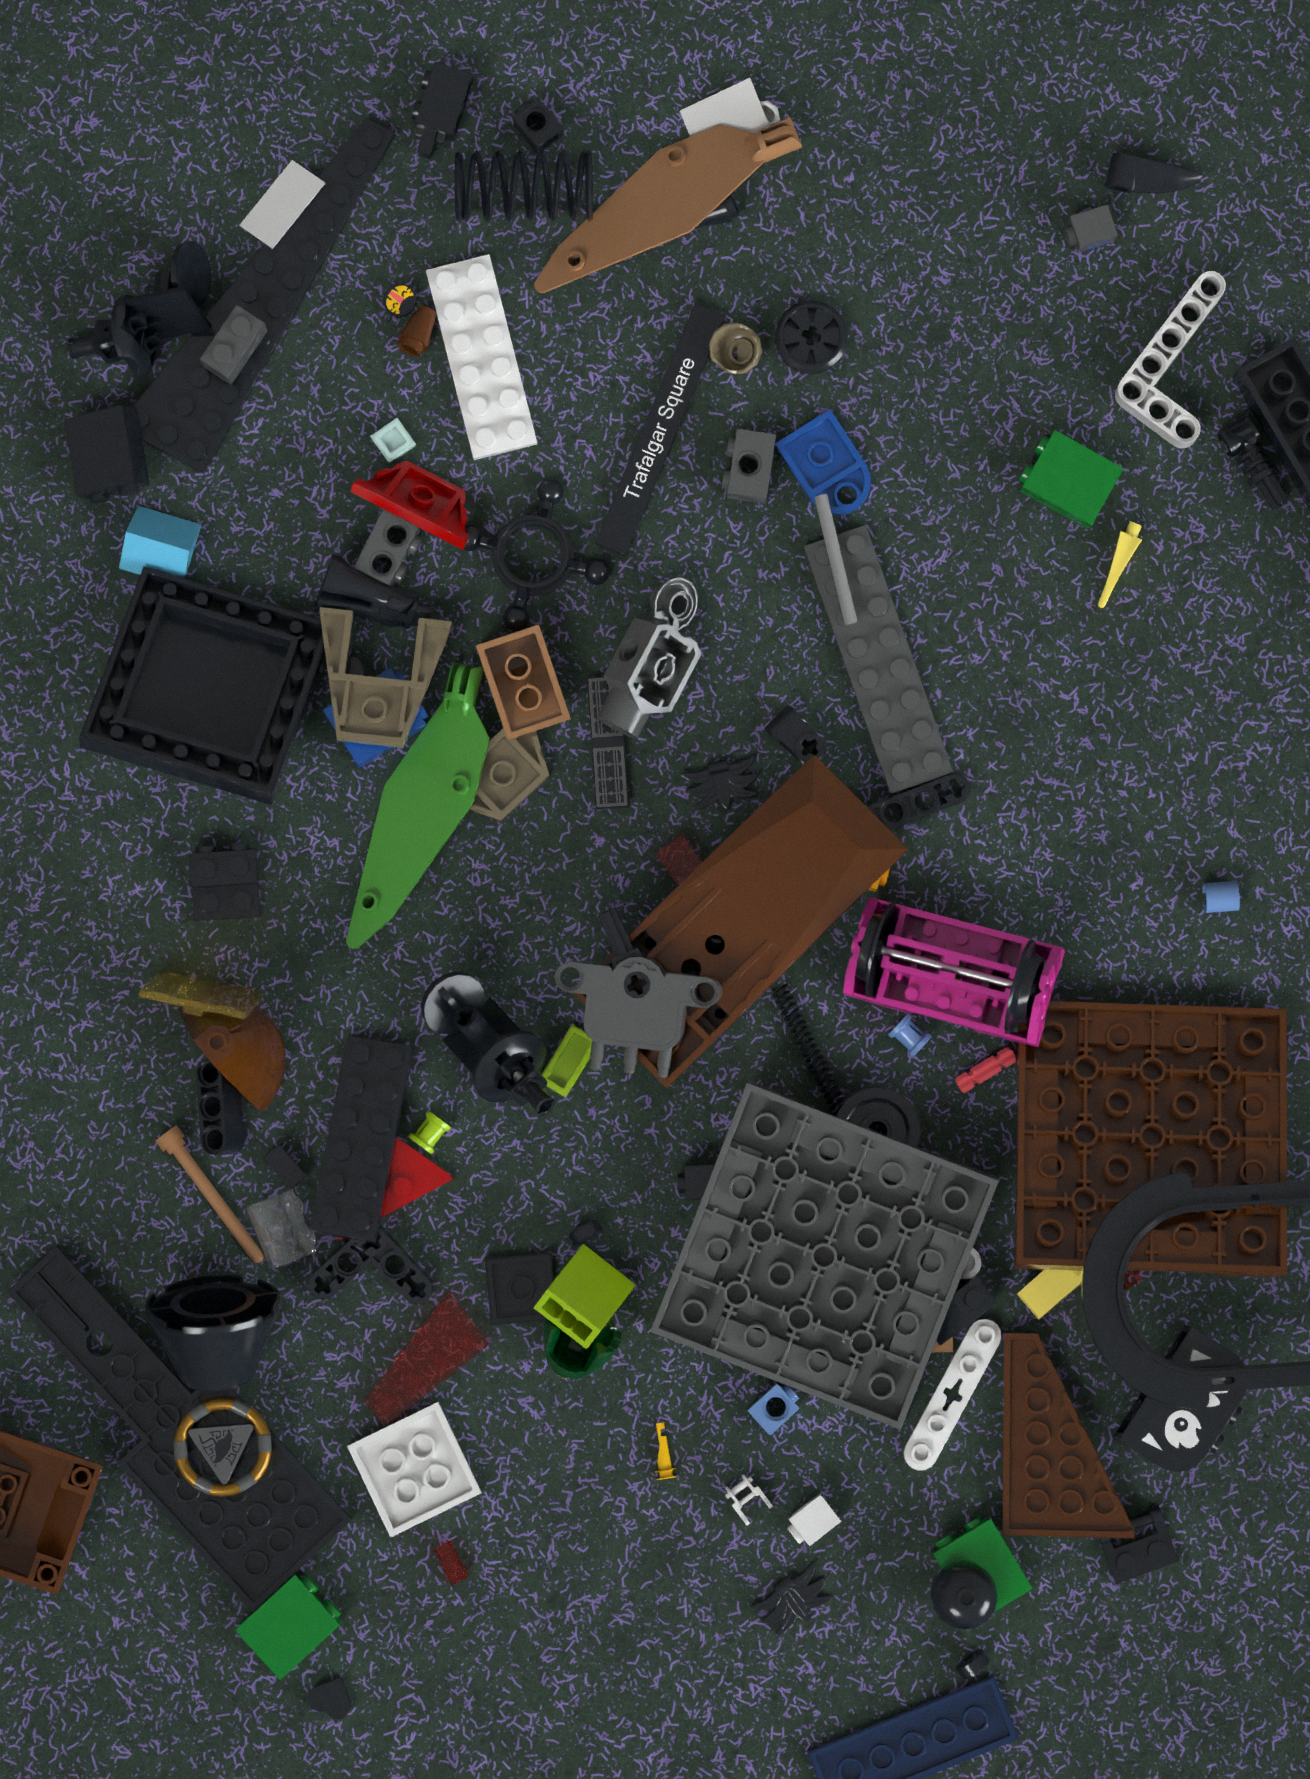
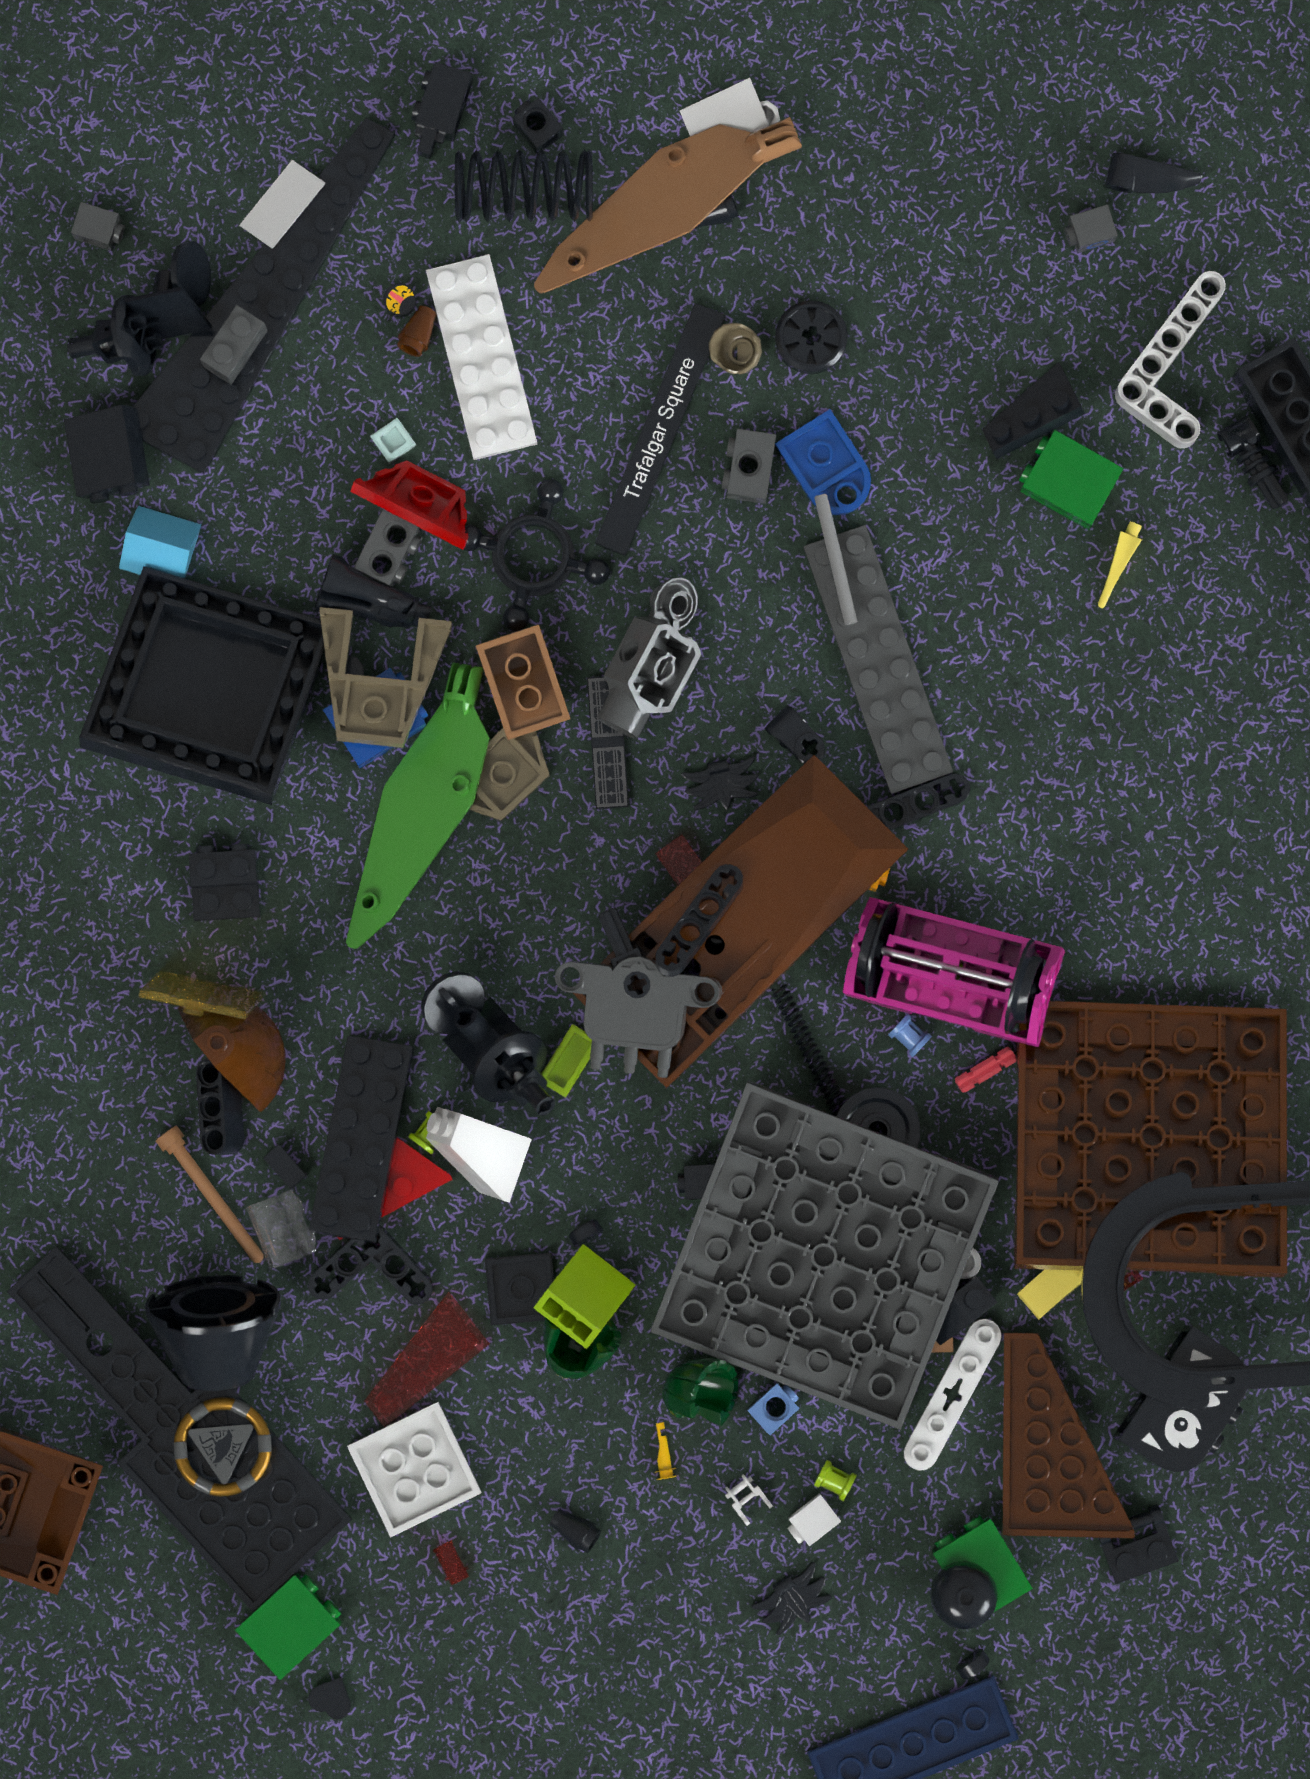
medium blue beam [1202,881,1240,913] -> none
none -> dark grey brick [71,202,125,251]
none -> white slope [426,1107,531,1203]
none -> black cone [549,1508,601,1553]
none -> black beam [656,864,743,977]
none -> dark green hair [662,1358,738,1426]
none -> lime bush [814,1460,857,1501]
none -> black wing [982,362,1085,459]

